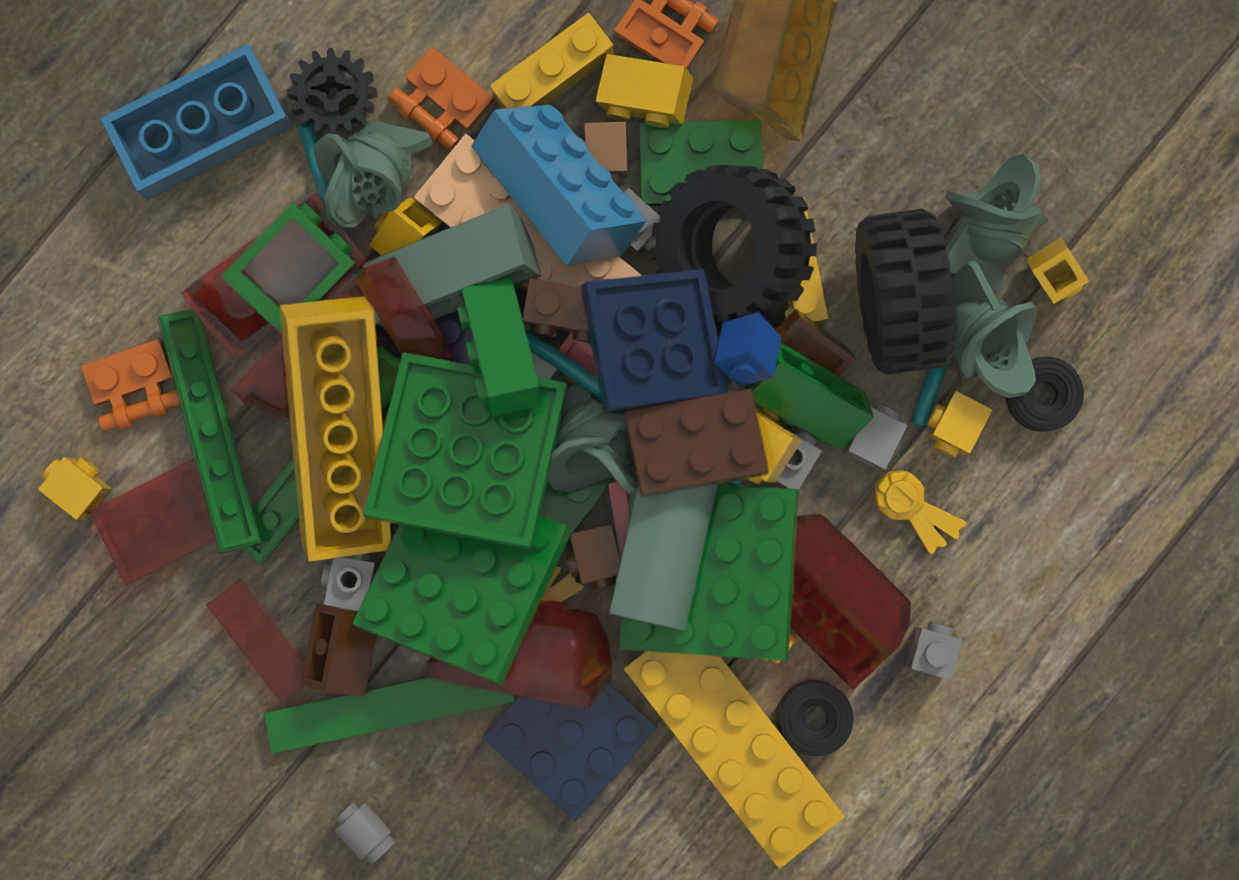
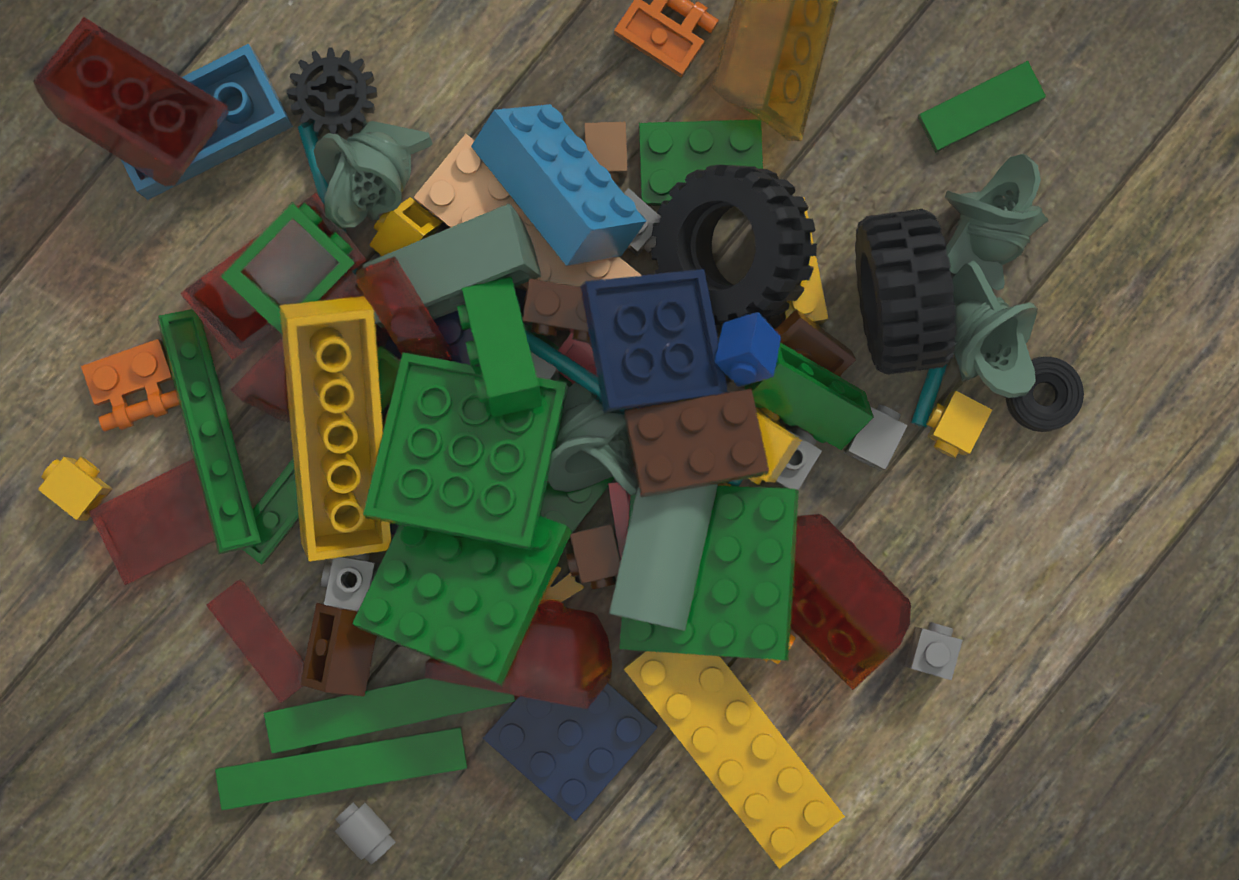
orange plate [387,46,494,151] -> none
yellow brick [489,12,613,109] -> none
yellow brick [596,54,694,128] -> none
black tyre [777,680,854,757] -> none
yellow piece [874,470,967,554] -> none
yellow brick [1026,237,1090,304] -> none
none -> clear red windscreen [33,17,228,186]
none -> green tile [215,727,468,810]
none -> green tile [917,61,1046,153]

